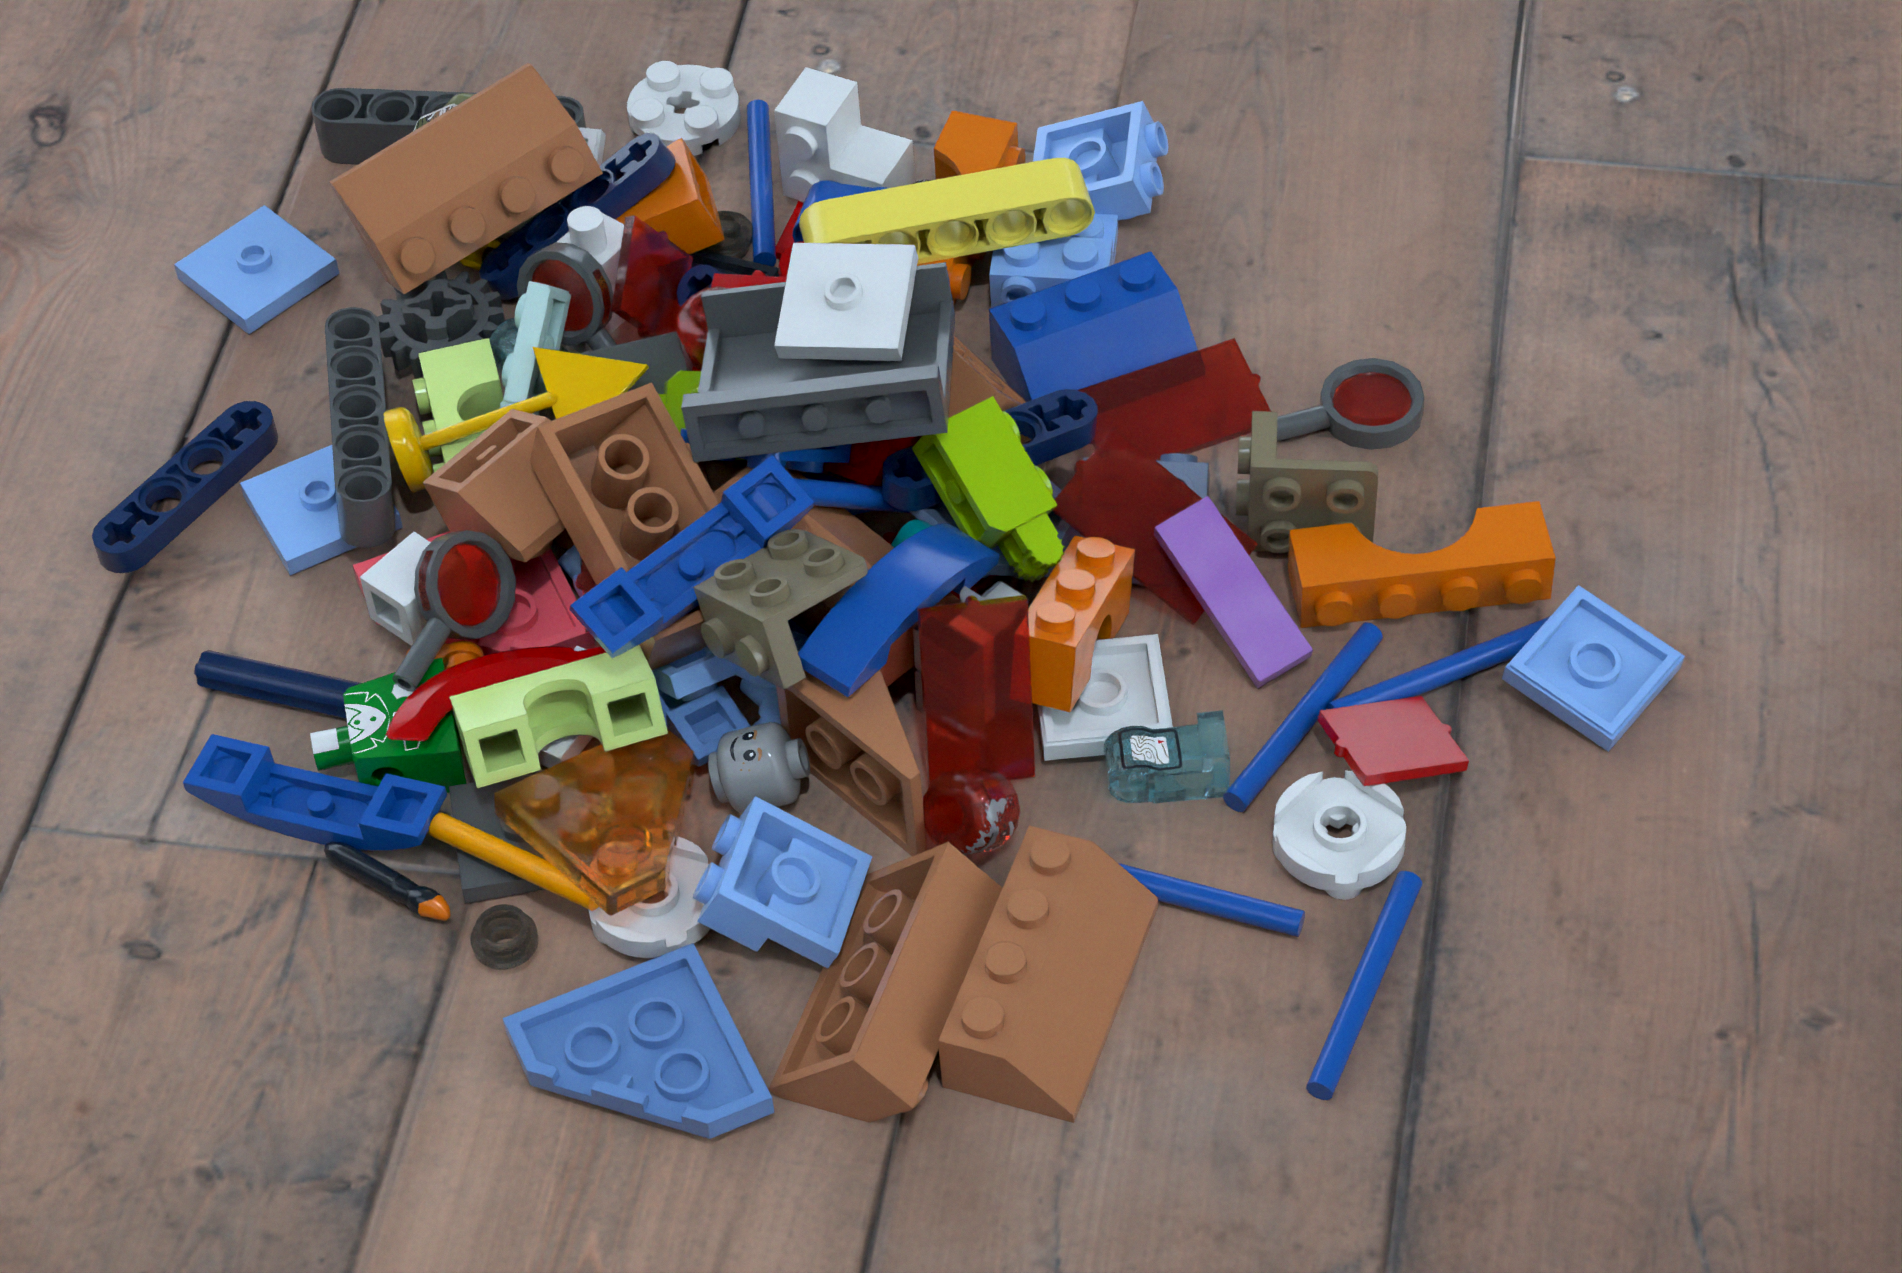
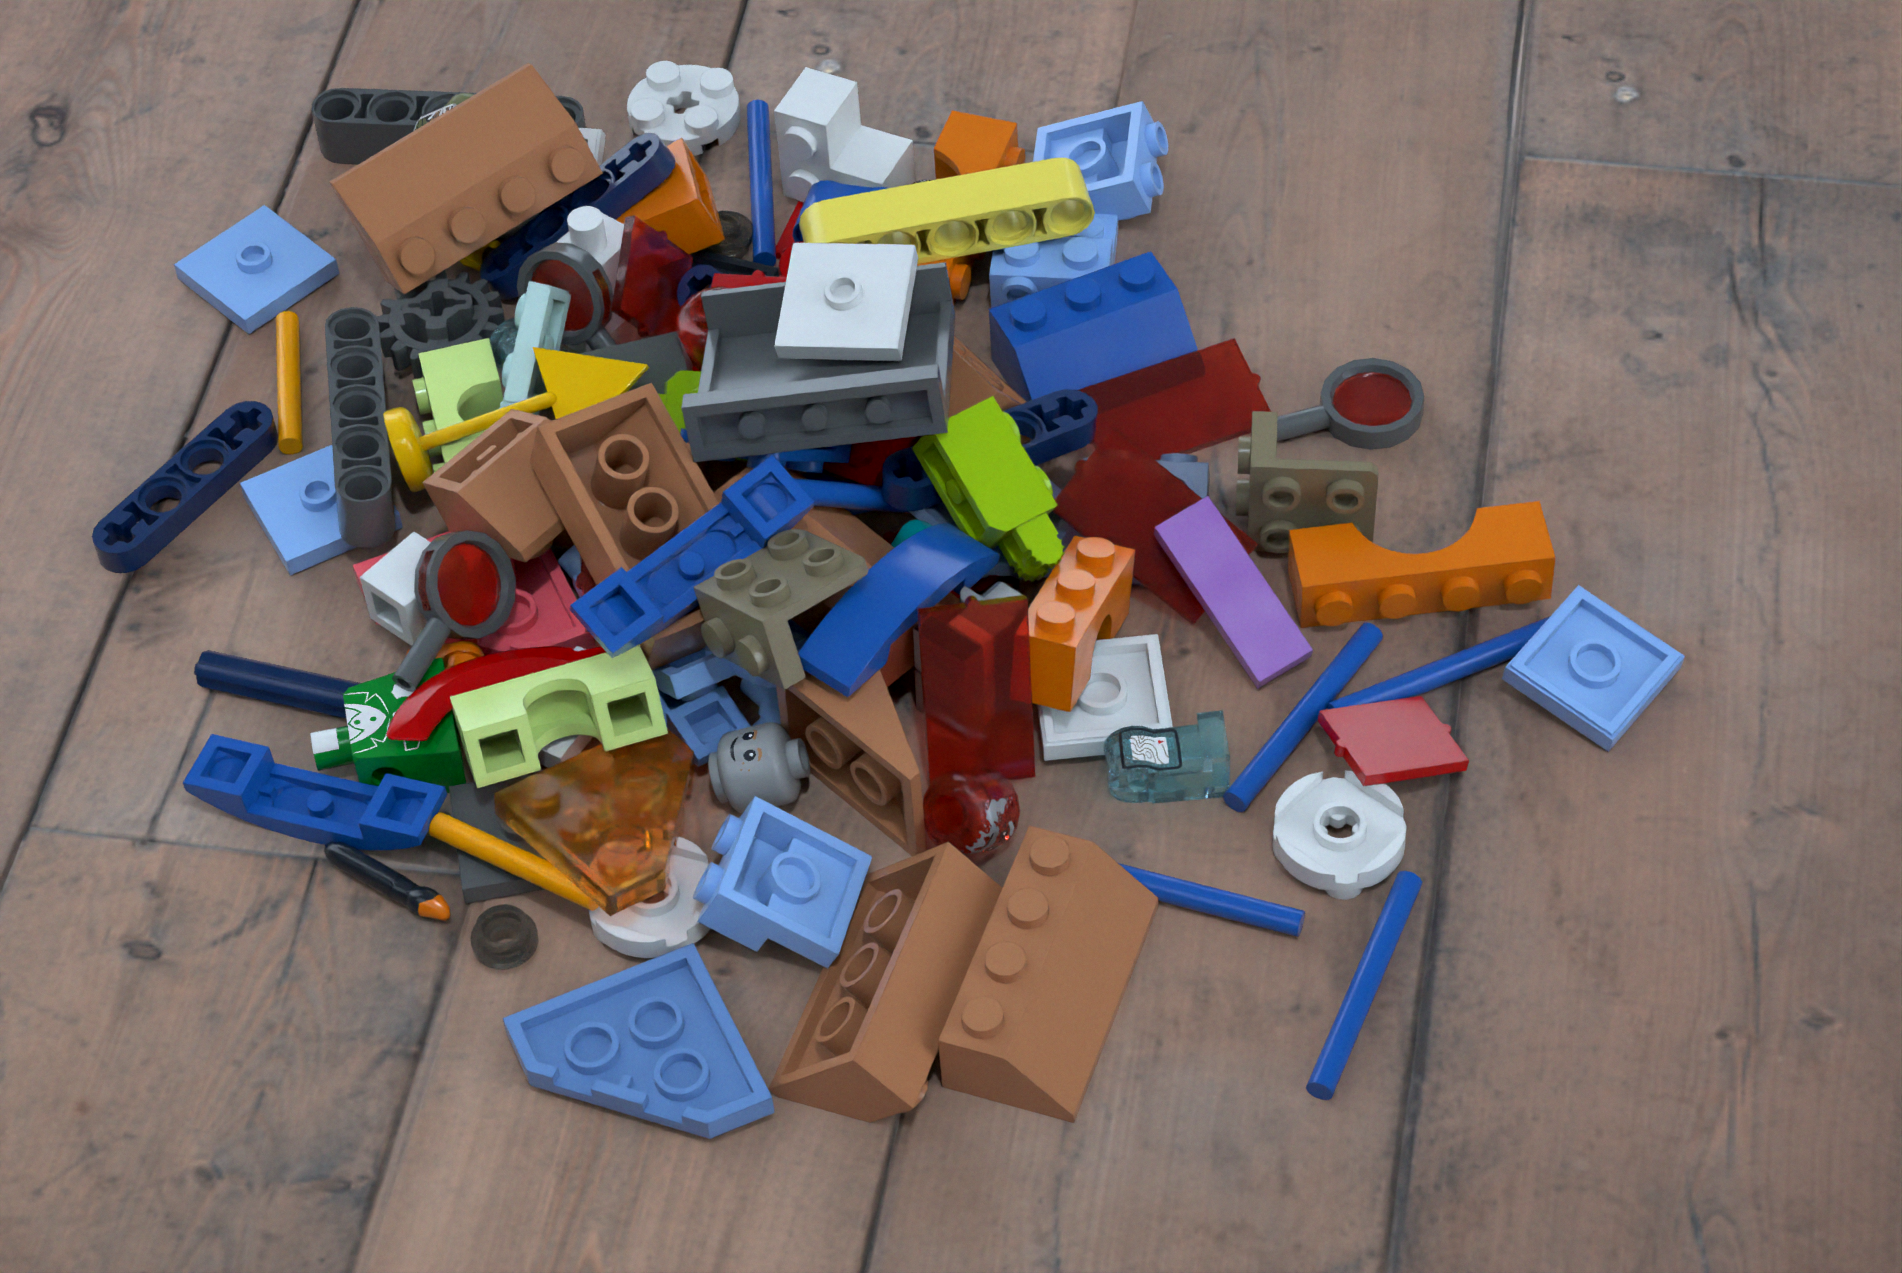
none -> light orange bar [275,311,303,455]

